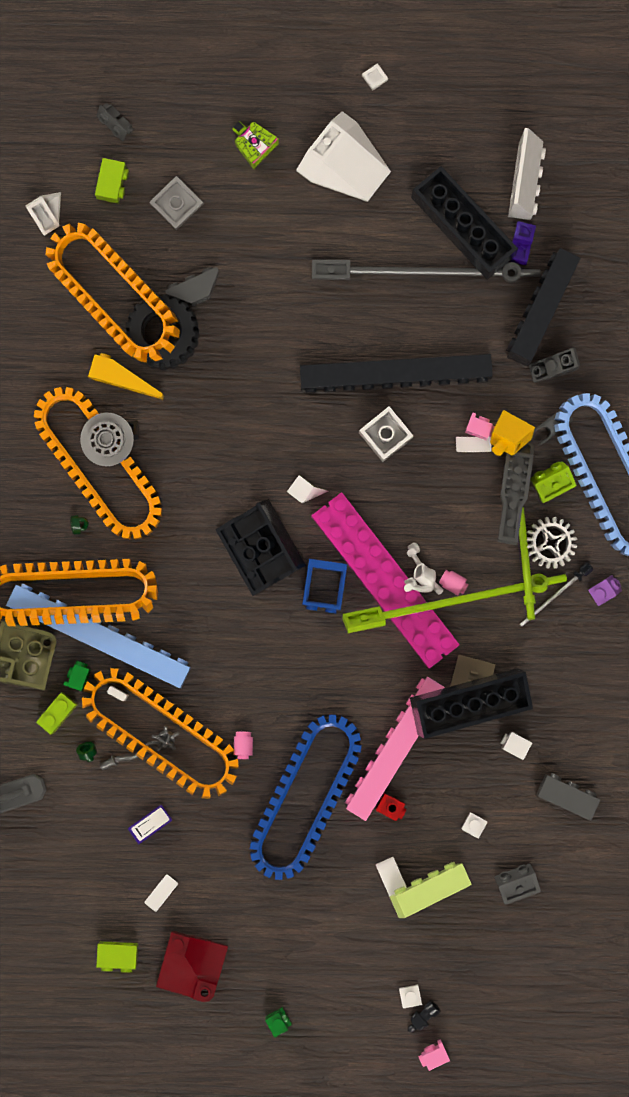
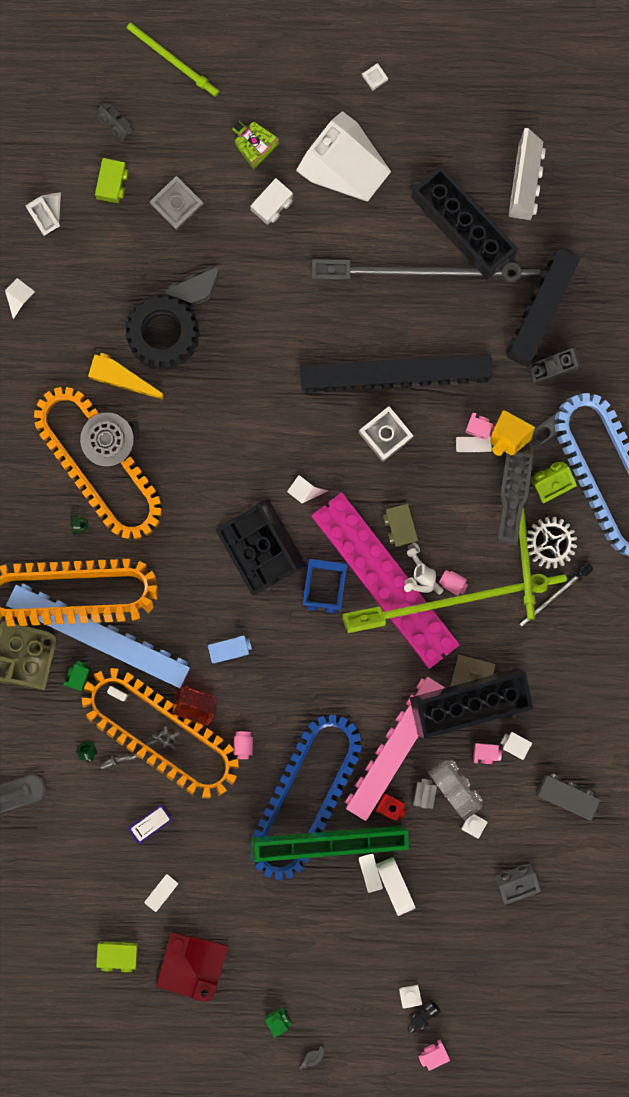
lime brick [36,692,78,735] -> none
light orange piece [45,223,180,363] -> none
yellowish green brick [389,862,472,918] -> none
dark purple slope [510,221,536,265] -> none
medium lavender bracket [588,575,622,606] -> none
none -> white sticker [5,278,35,319]
none -> lime bar [127,22,219,97]
none -> clear red brick [172,685,217,726]
none -> light blue bracket [208,636,252,663]
none -> white brick [250,178,293,225]
none -> green brick [251,826,409,862]
none -> dark grey piece [299,1046,324,1071]
none -> white sticker [359,854,383,893]
none -> olive brick [383,504,418,548]
none -> light grey brick [413,779,437,809]
none -> clear brick [427,758,483,821]
none -> bright pink brick [473,743,502,764]

